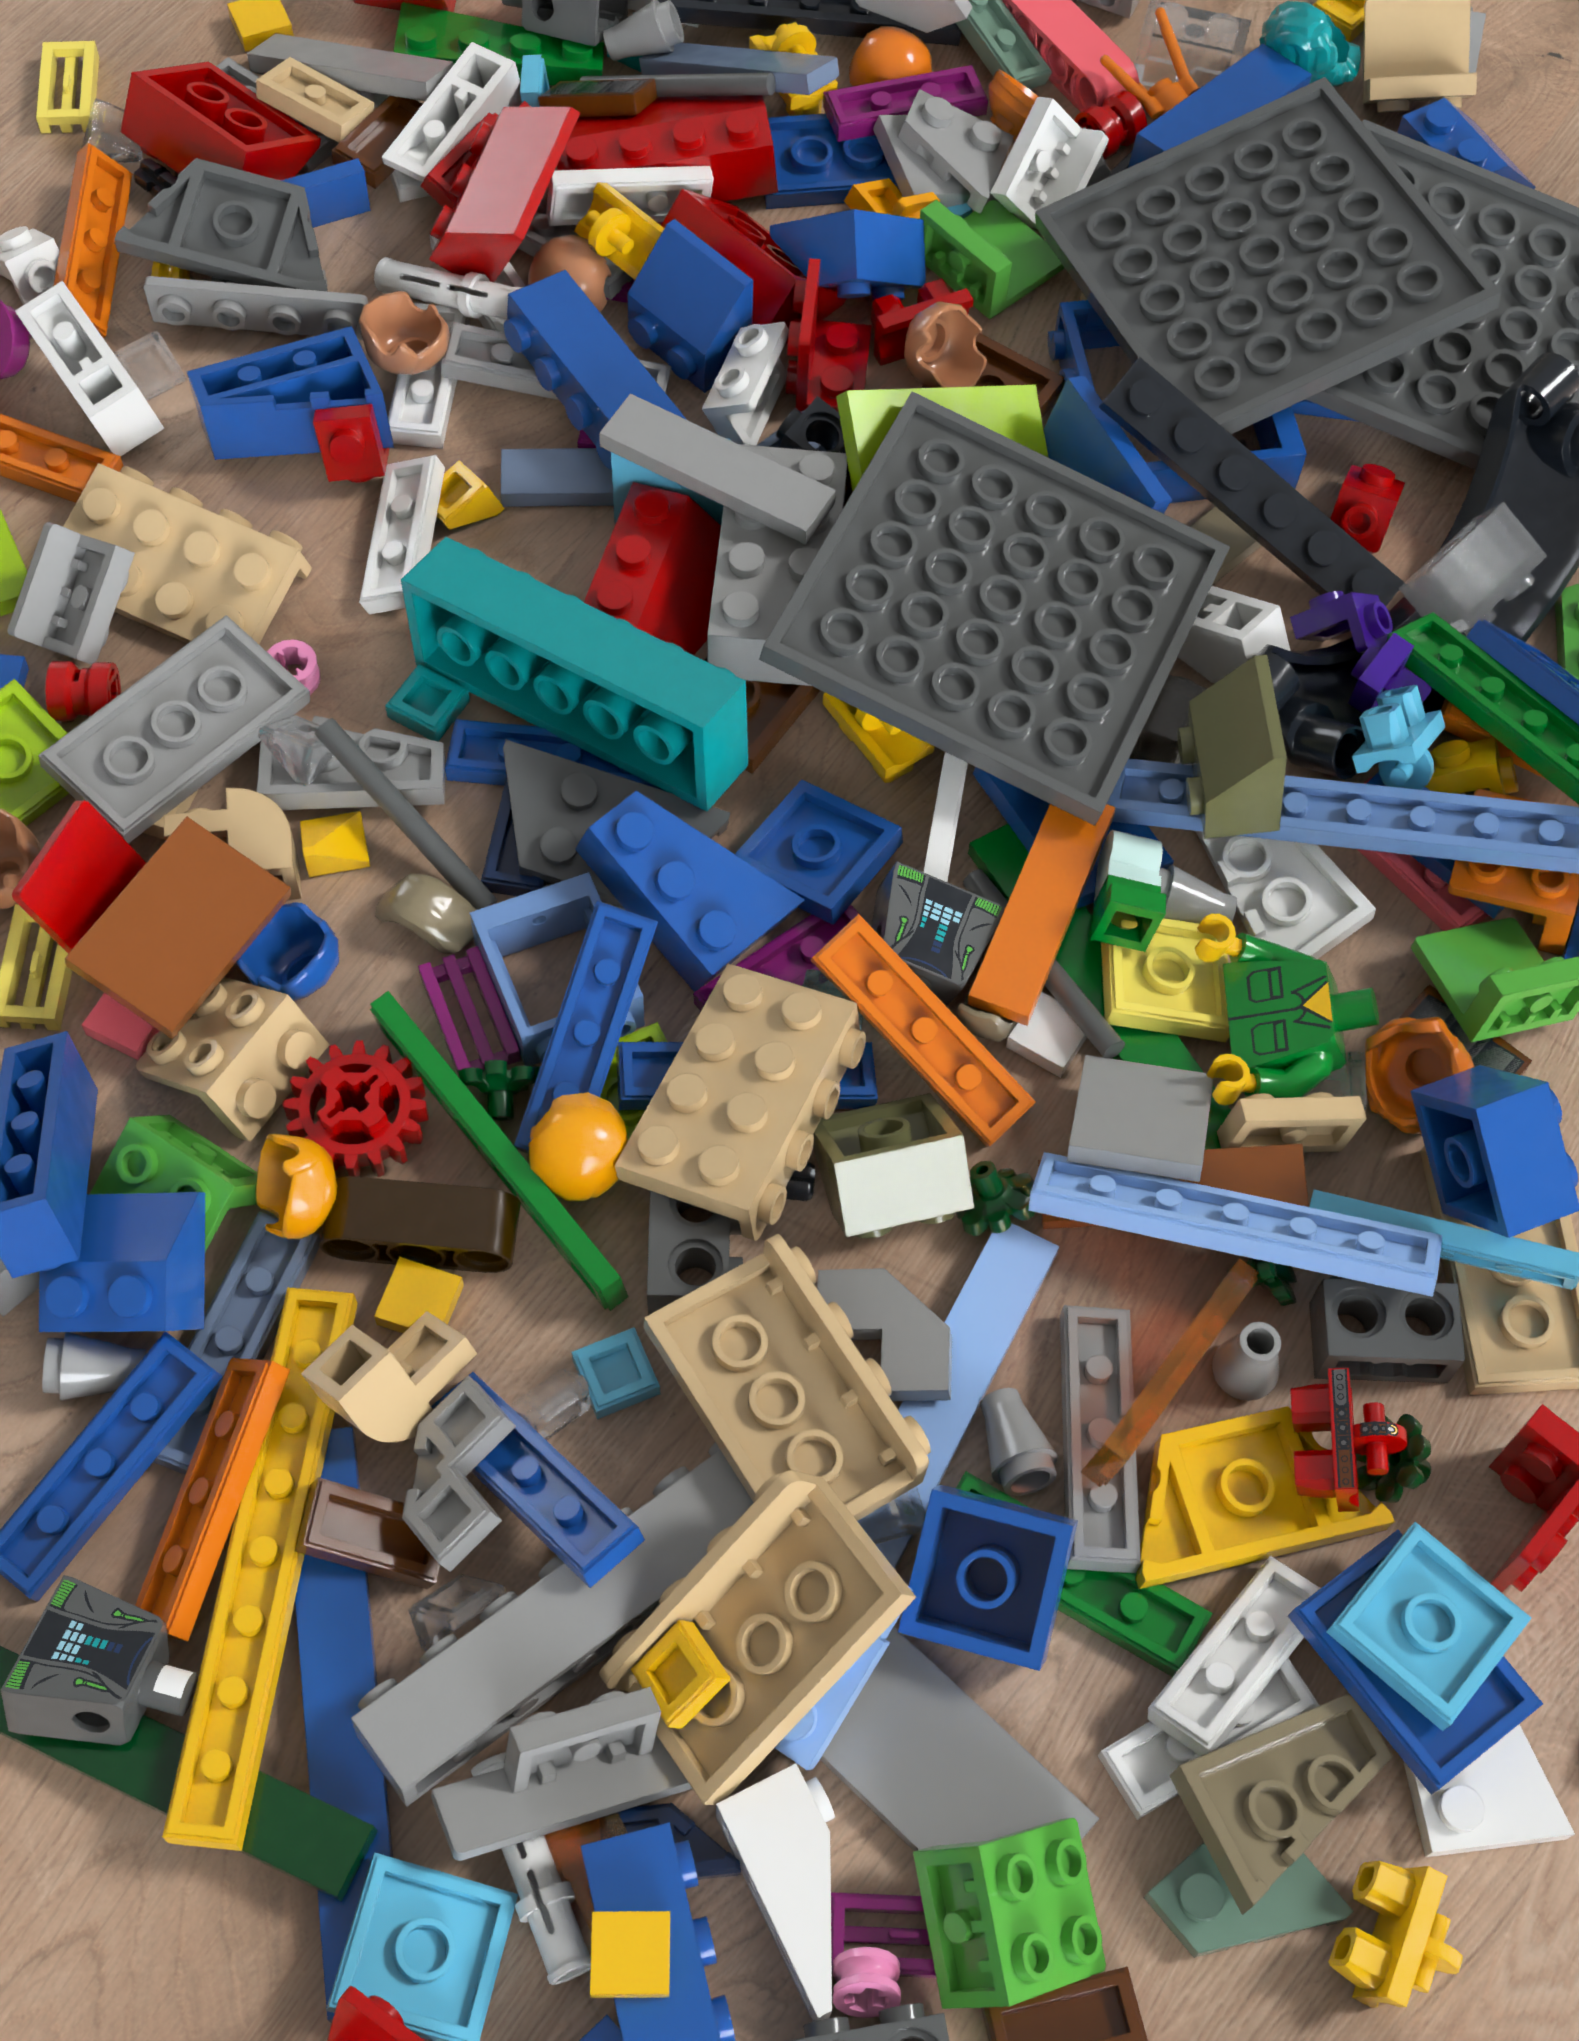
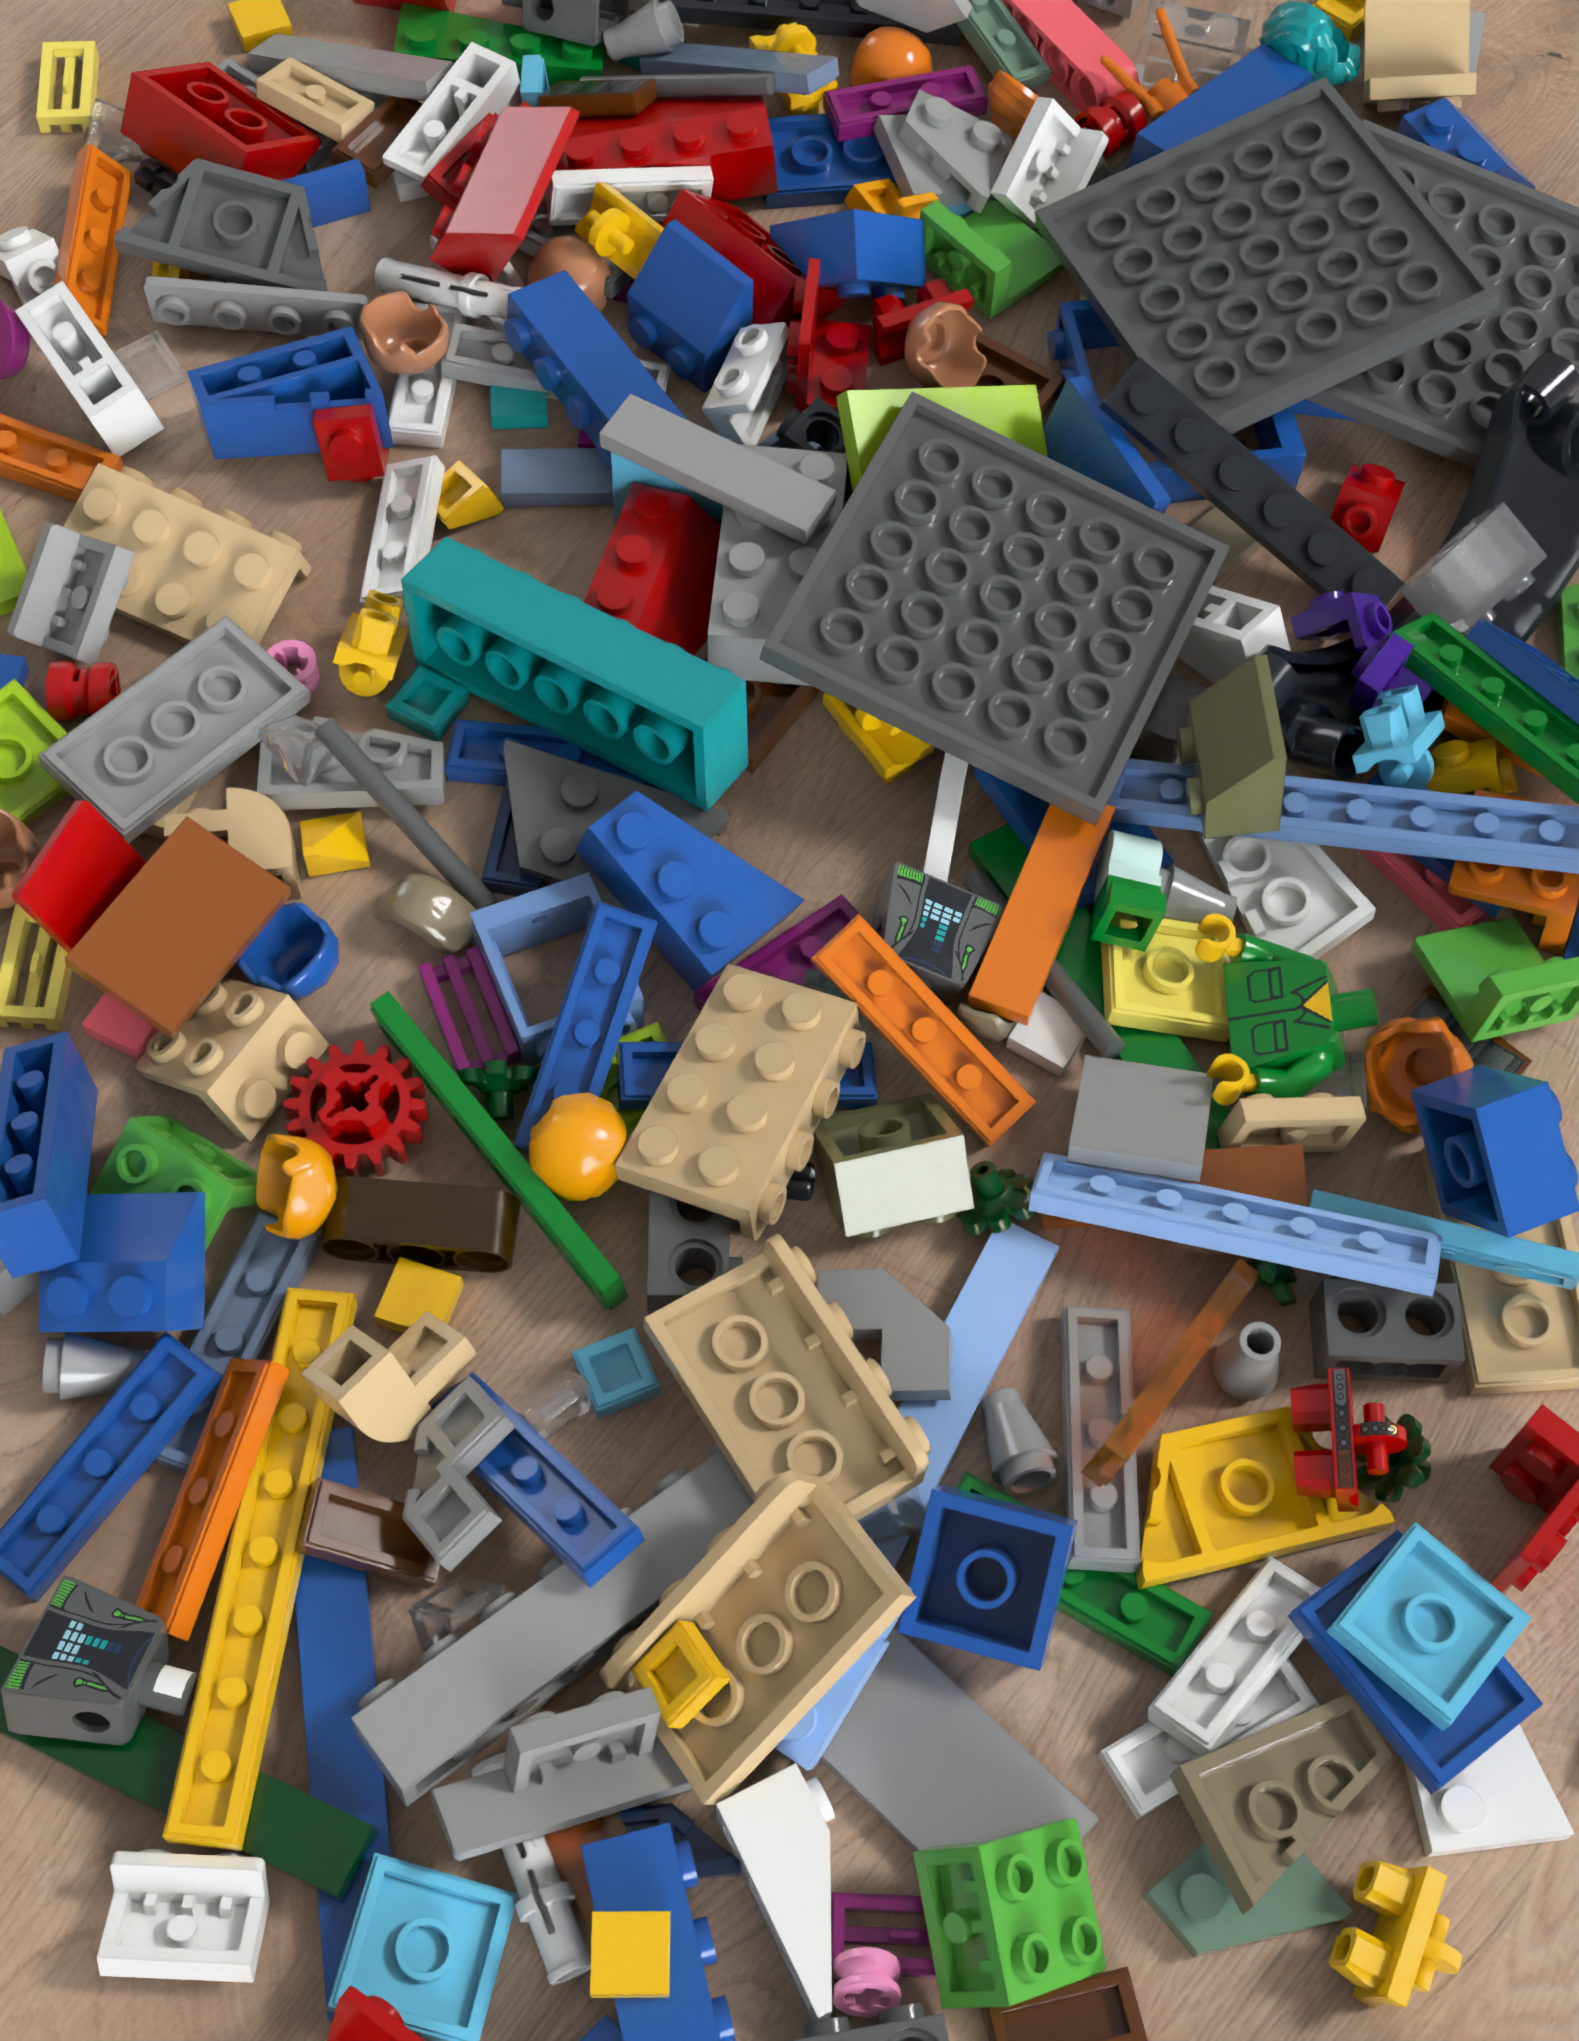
blue tile [735,779,903,925] -> none
none -> white bracket [97,1849,270,1983]
none -> yellow hips [333,590,409,697]
none -> teal tile [490,385,548,429]

